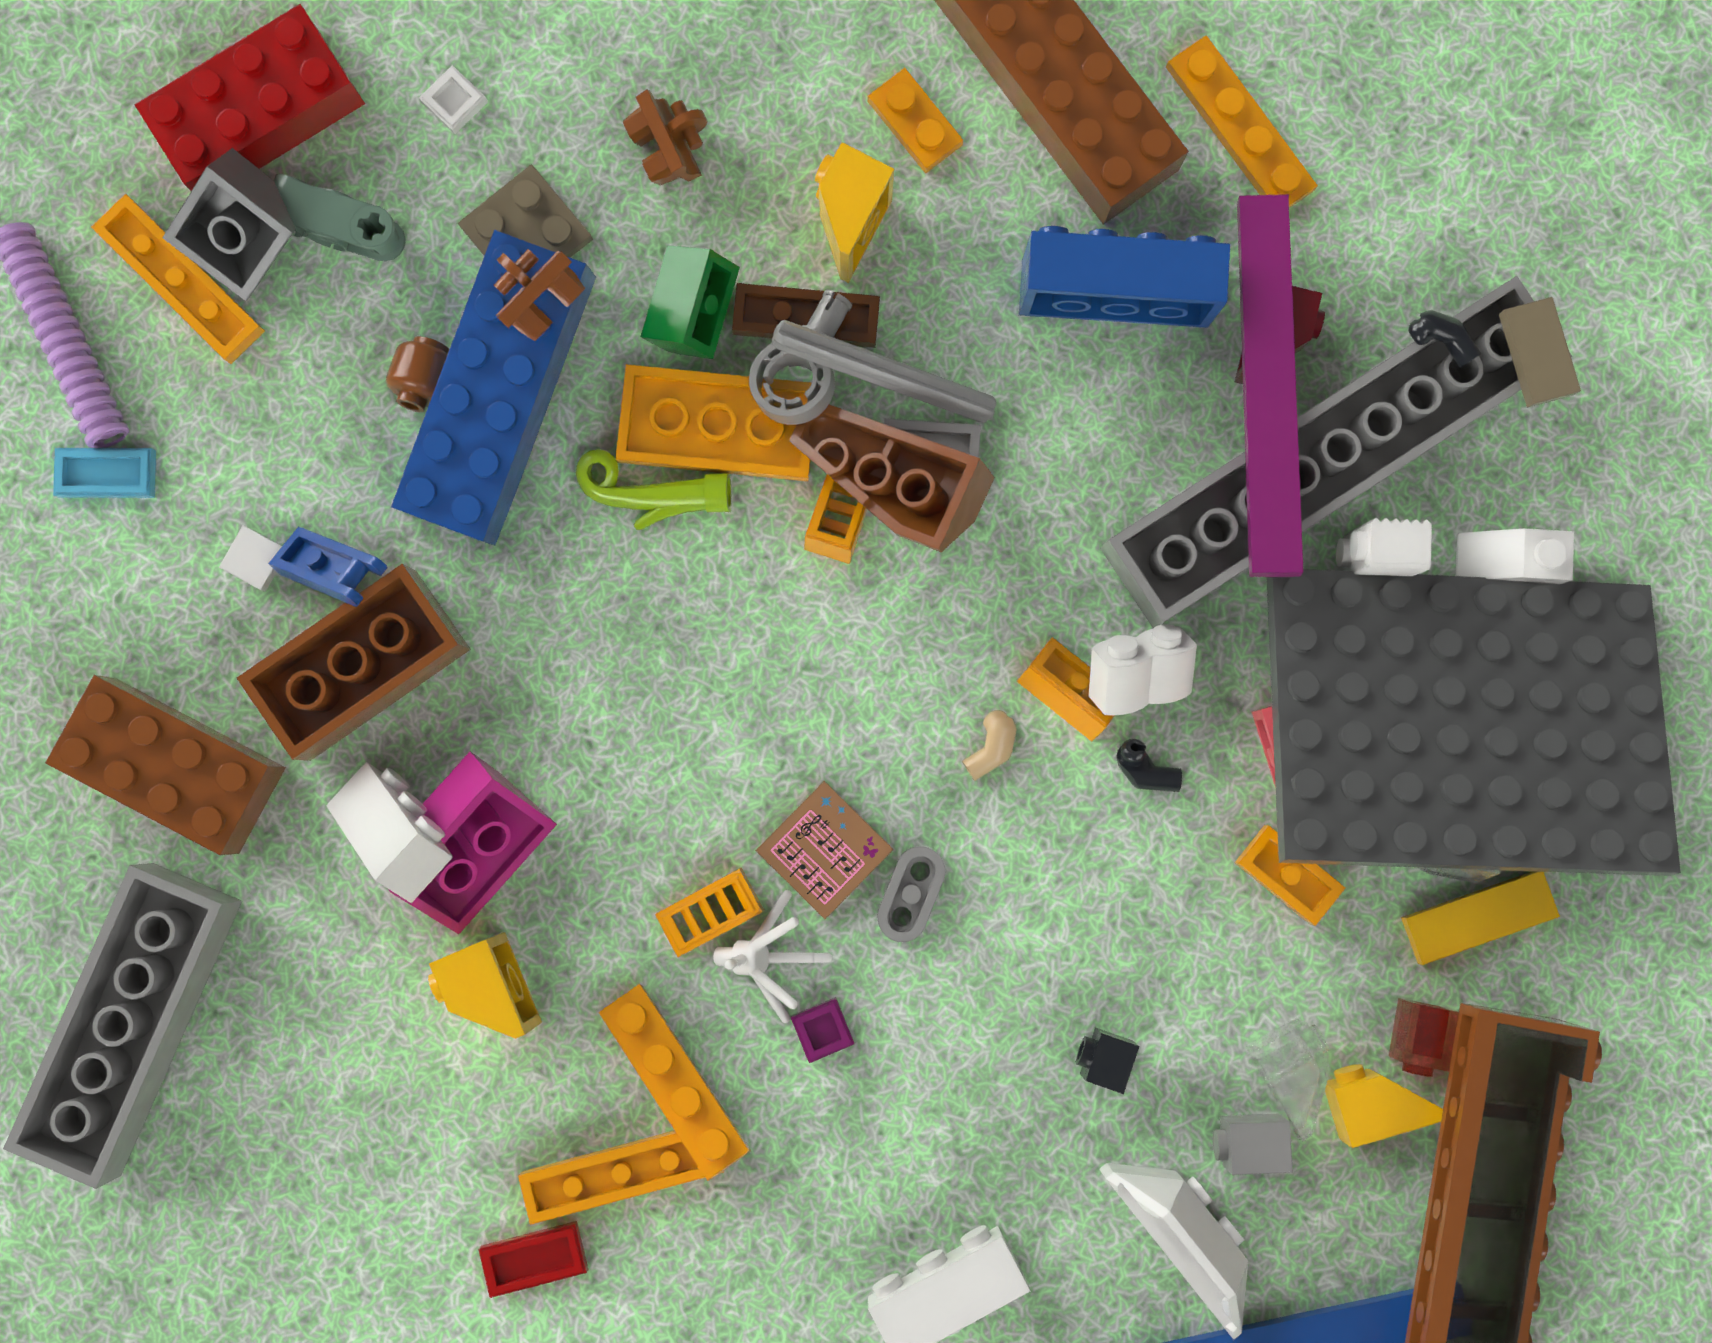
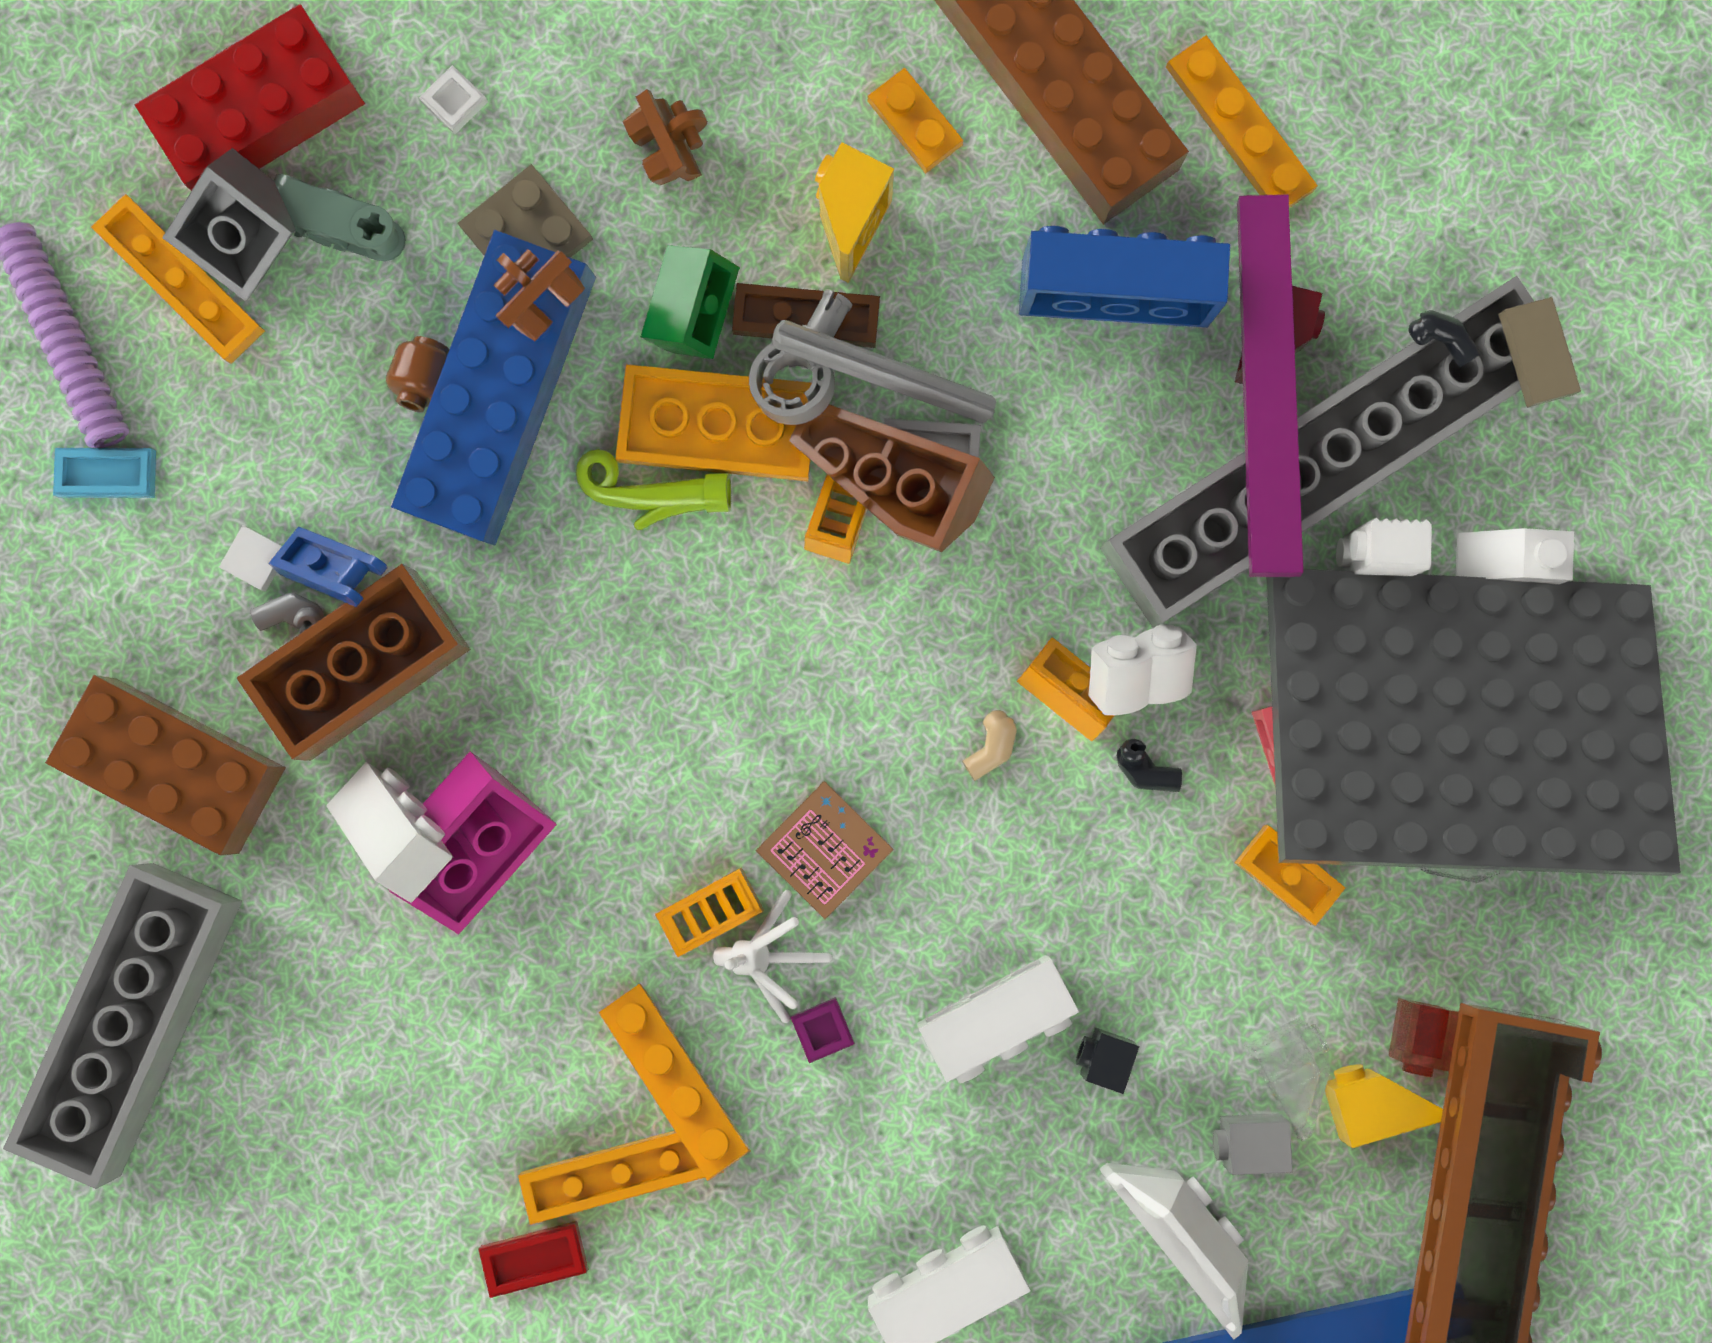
yellow slope [428,932,542,1039] -> none
light grey plate [877,846,945,942] -> none
yellow tile [1401,871,1560,965] -> none
none -> light grey arm [250,593,324,633]
none -> white brick [917,955,1079,1084]

